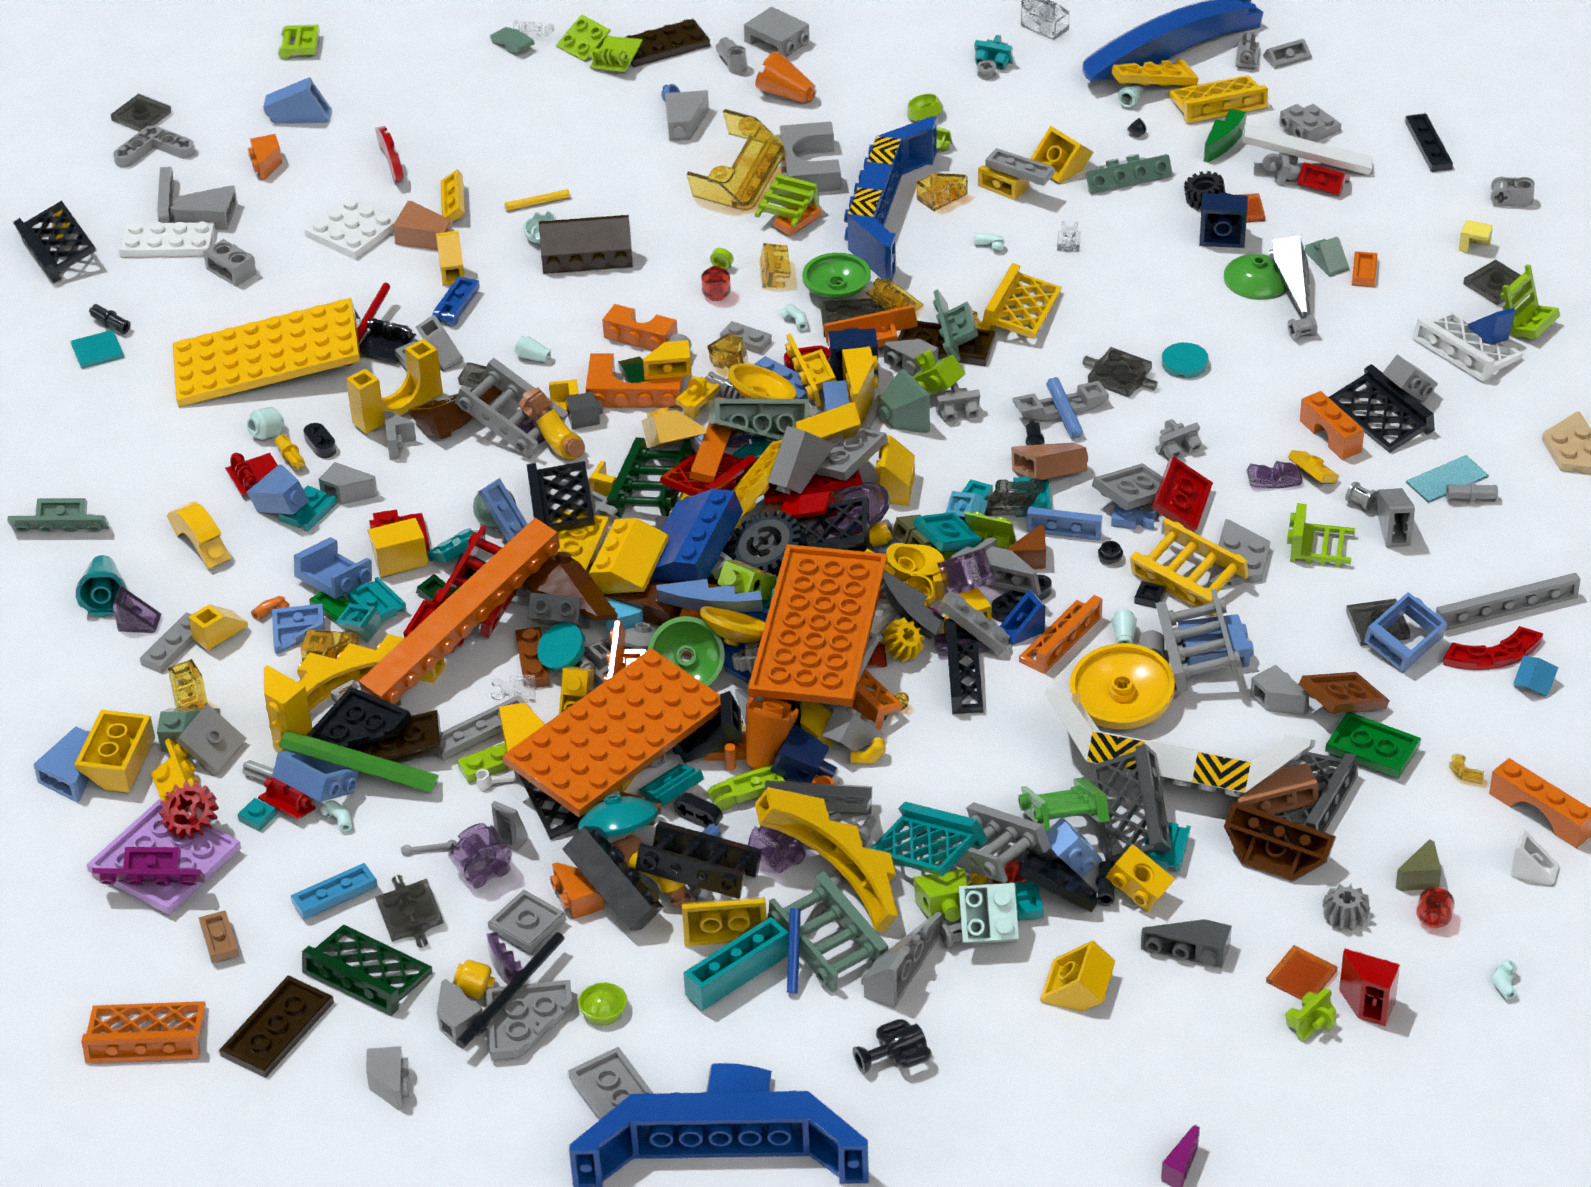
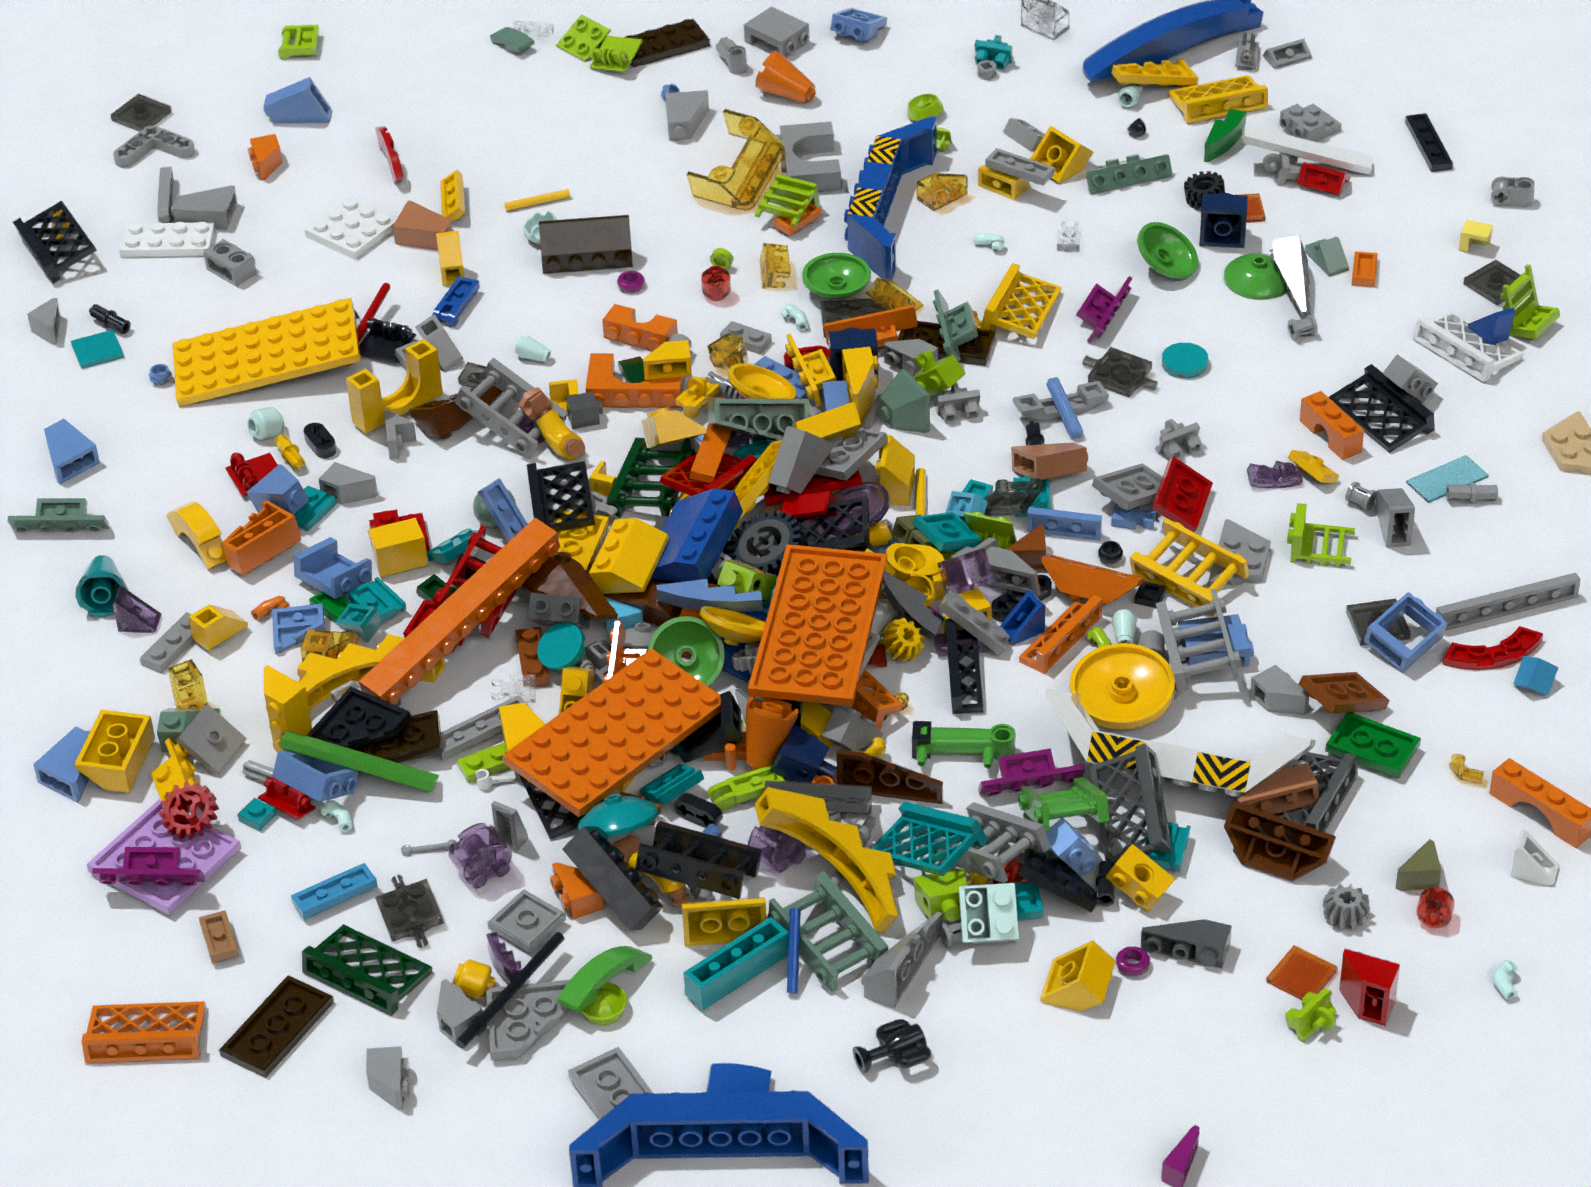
none -> light grey slope [27,298,61,345]
none -> medium blue slope [44,419,100,485]
none -> medium blue plate [149,364,172,385]
none -> orange wedge [222,500,301,575]
none -> bright green slope [557,946,652,1012]
none -> magenta piece [617,271,645,292]
none -> medium blue plate [830,8,888,42]
none -> reddish brown wedge [836,750,943,804]
none -> bright green piece [912,721,1016,768]
none -> yellow bar [916,468,926,516]
none -> magenta bracket [978,748,1085,796]
none -> light grey slope [1004,118,1045,151]
none -> orange wedge [1041,554,1145,606]
none -> magenta bracket [1076,276,1133,343]
none -> lime arm [1087,627,1112,648]
none -> magenta piece [1116,946,1150,976]
none -> bright green dish [1137,222,1198,279]

